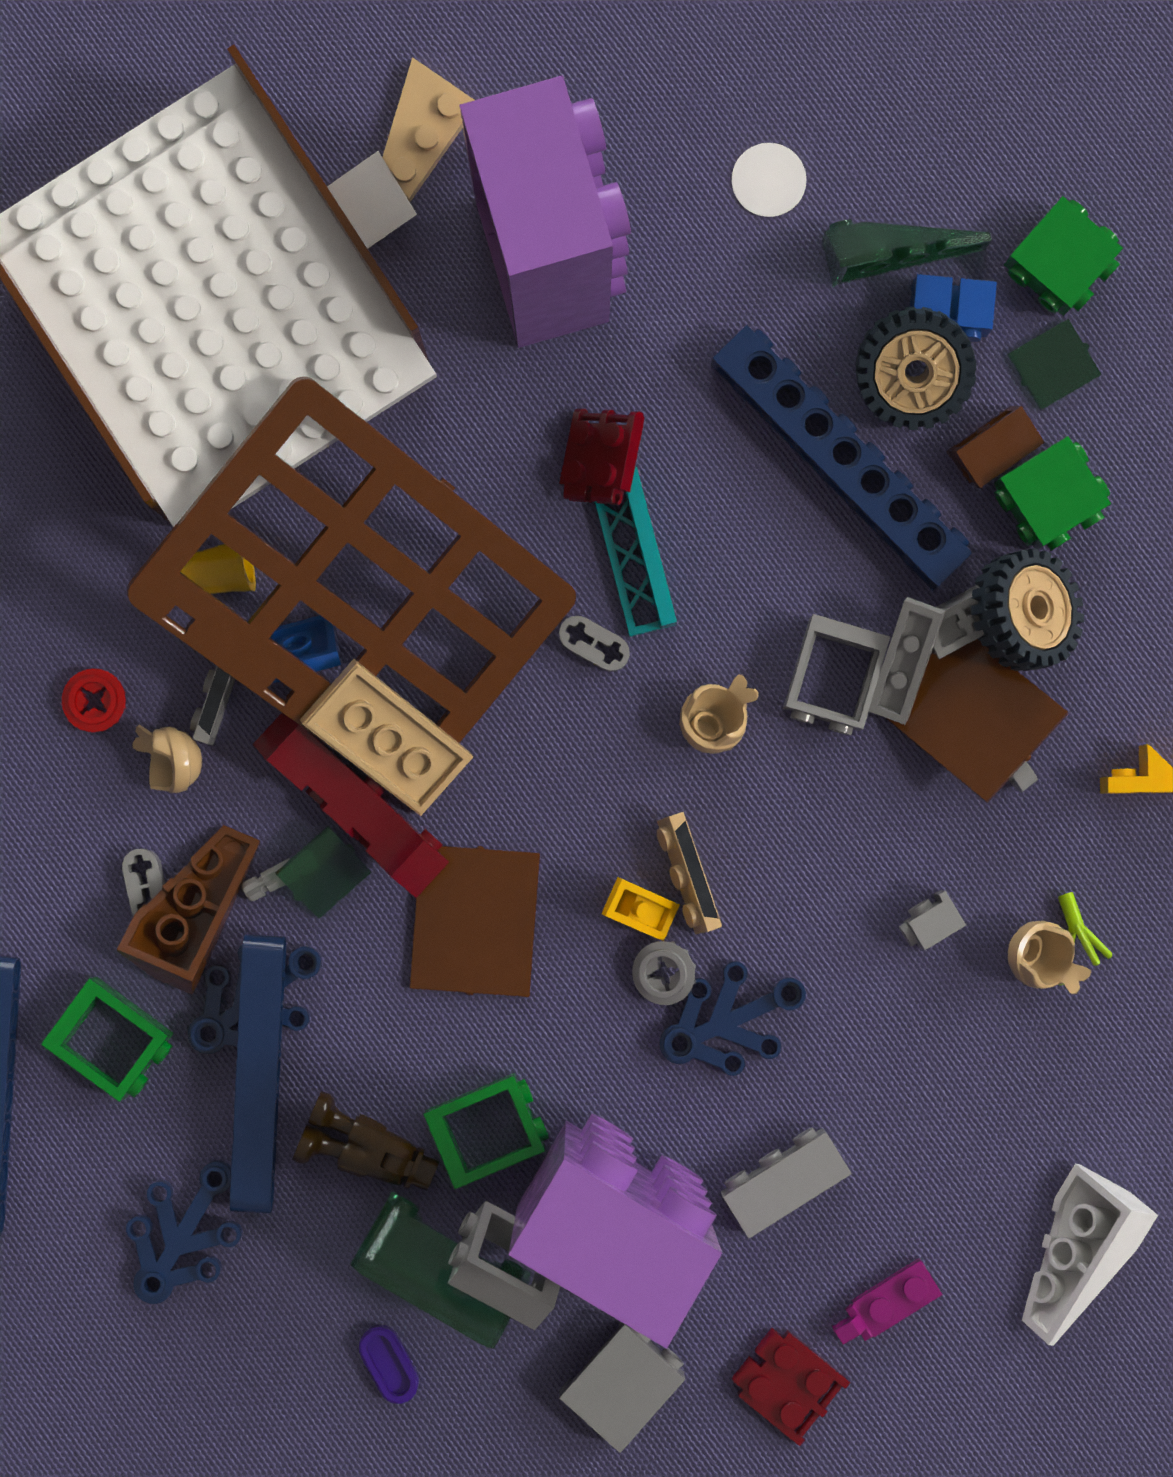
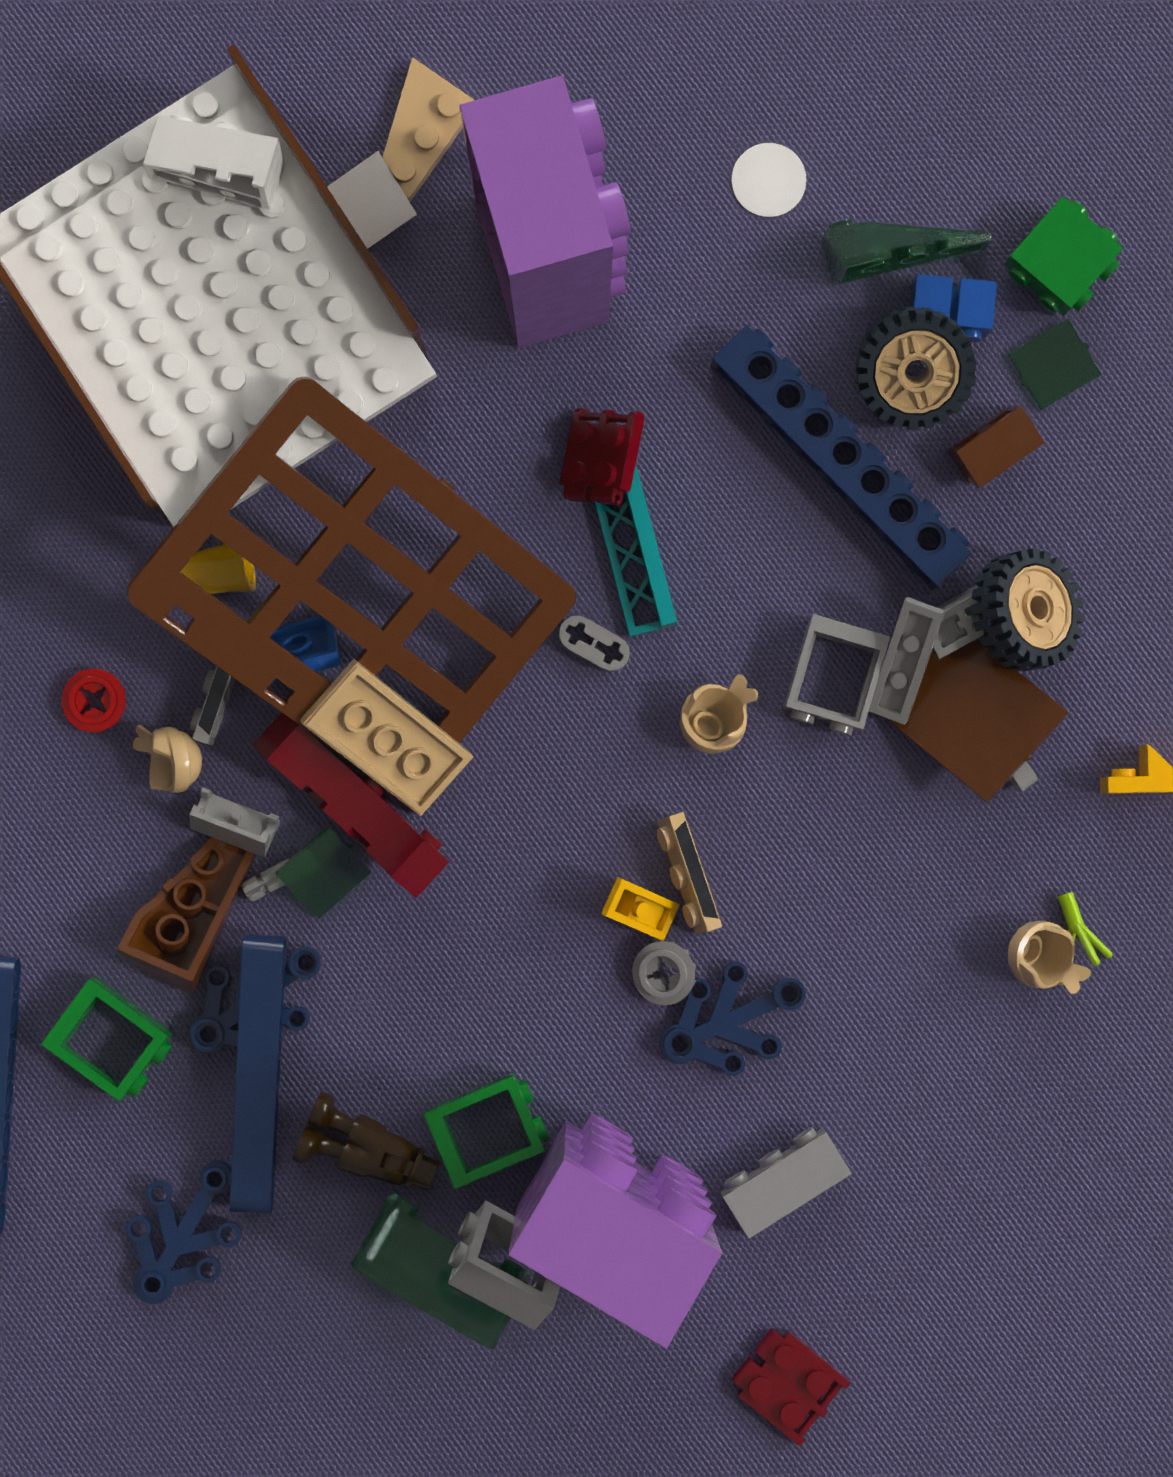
light grey beam [122,849,165,916] -> none
dark purple tile [359,1325,419,1404] -> none
reddish brown piece [410,846,540,997] -> none
light grey panel [559,1322,685,1453] -> none
magenta hinge [832,1258,943,1345] -> none
light grey brick [899,890,966,950] -> none
green brick [994,436,1111,551] -> none
white wedge [1022,1164,1158,1346] -> none
none -> white wedge [143,115,285,210]
none -> light grey hinge [189,787,280,857]

